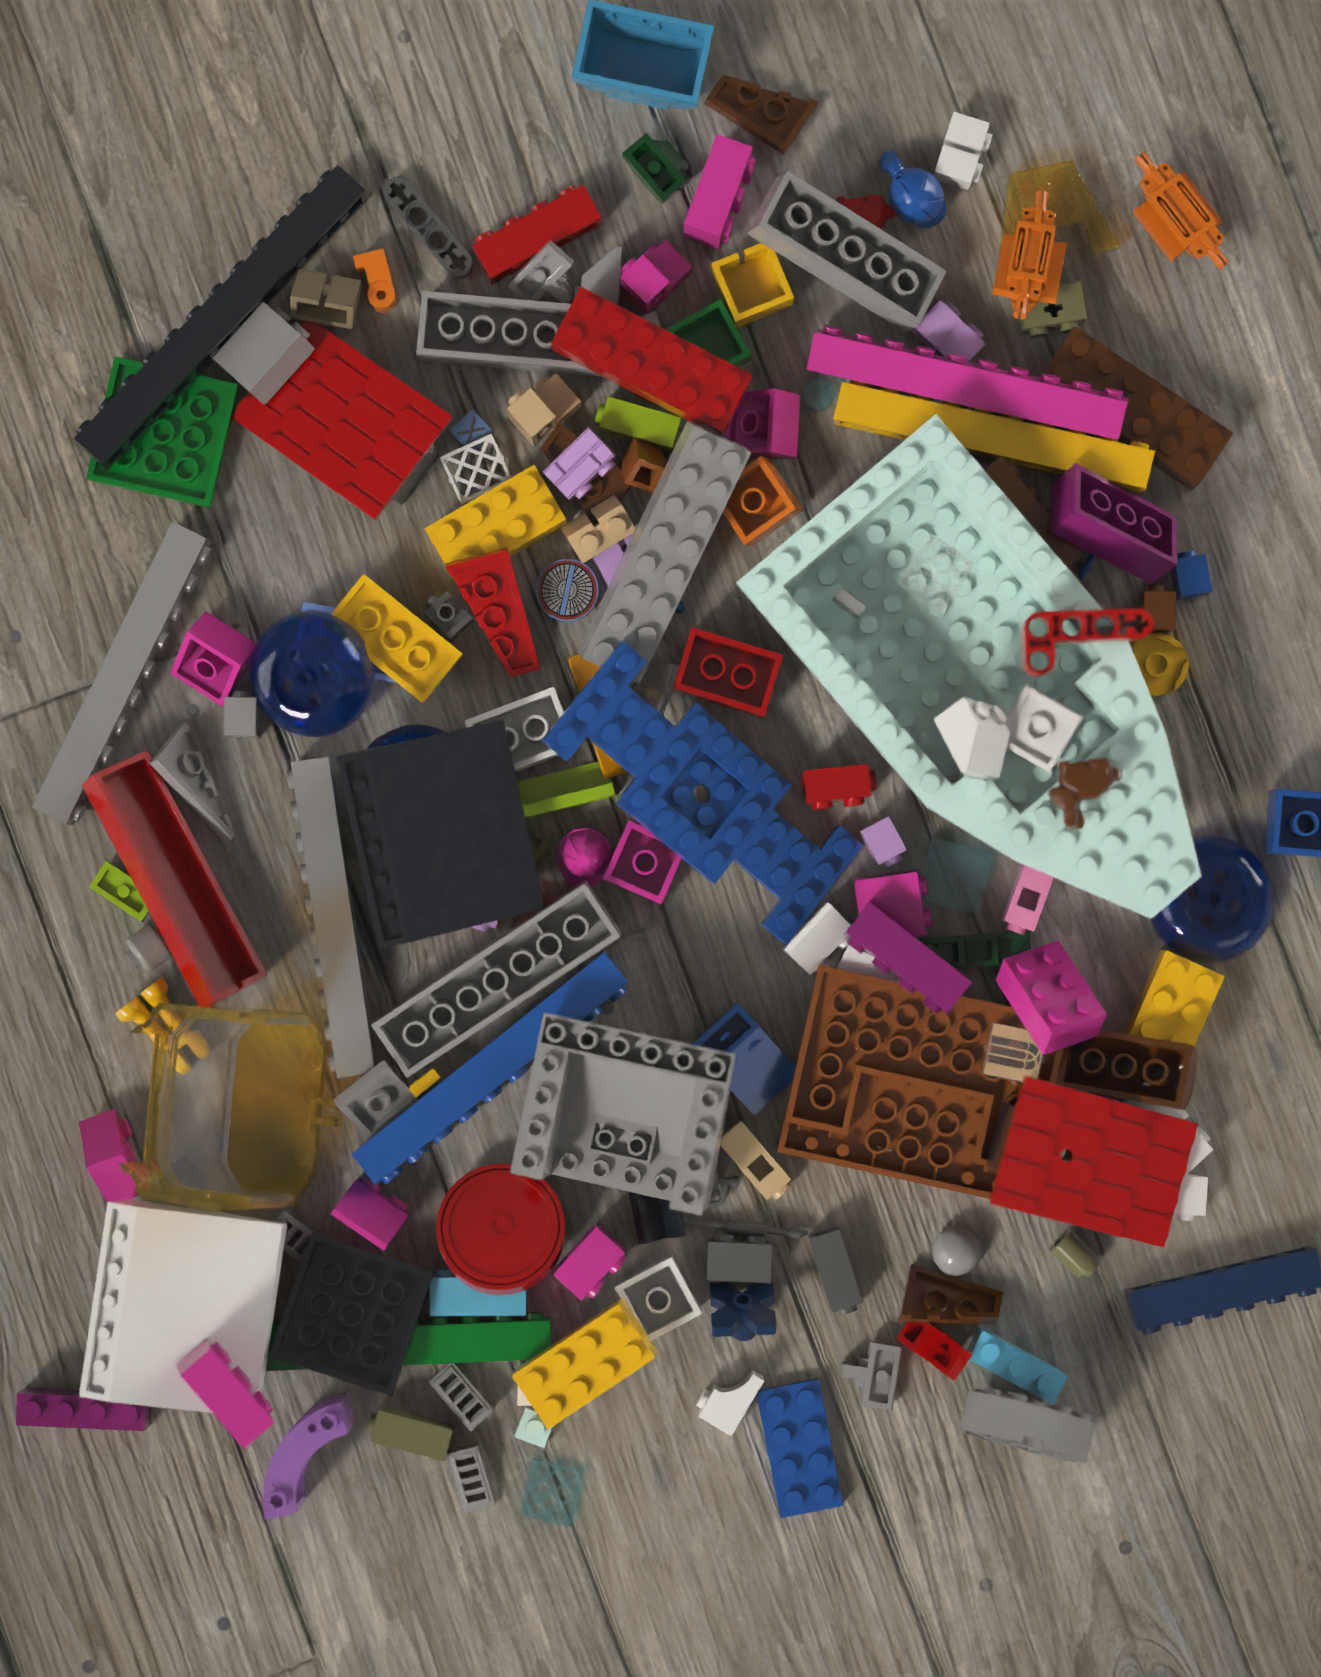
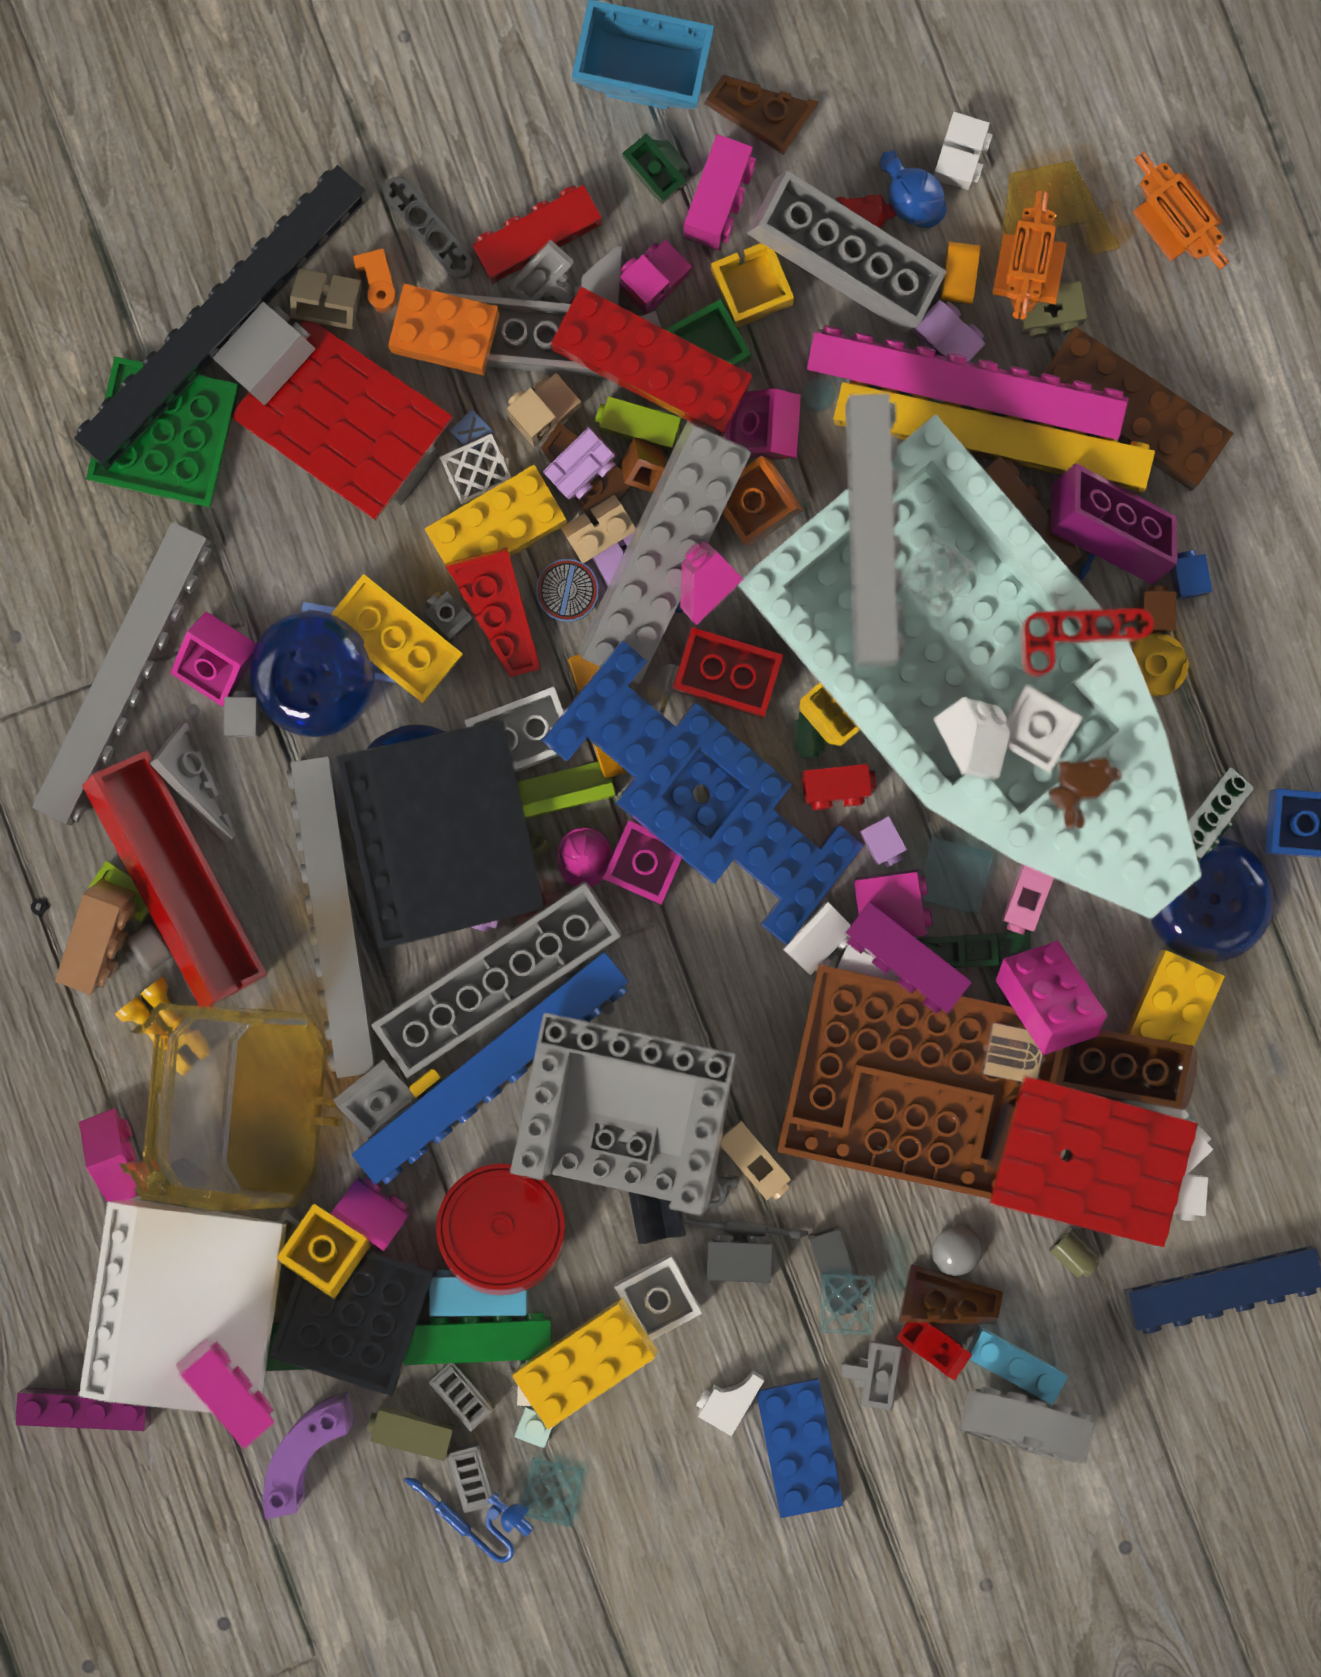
dark pink brick [553,1221,626,1301] -> none
blue slope [692,1002,795,1116] -> none
dark blue plant [710,1281,776,1341] -> none
light grey tile [832,587,866,619] -> none
none -> black piece [31,900,47,915]
none -> medium nougat piece [55,879,137,995]
none -> yellow brick [277,1204,371,1299]
none -> orange brick [388,283,500,376]
none -> blue piece [404,1477,534,1563]
none -> dark pink slope [680,540,743,625]
none -> clear green brick [794,712,826,758]
none -> yellow torso [799,683,860,746]
none -> clear light blue window [819,1273,875,1335]
none -> light grey brick [845,394,904,668]
none -> light orange beam [940,241,980,305]
none -> bracket [1188,768,1253,861]

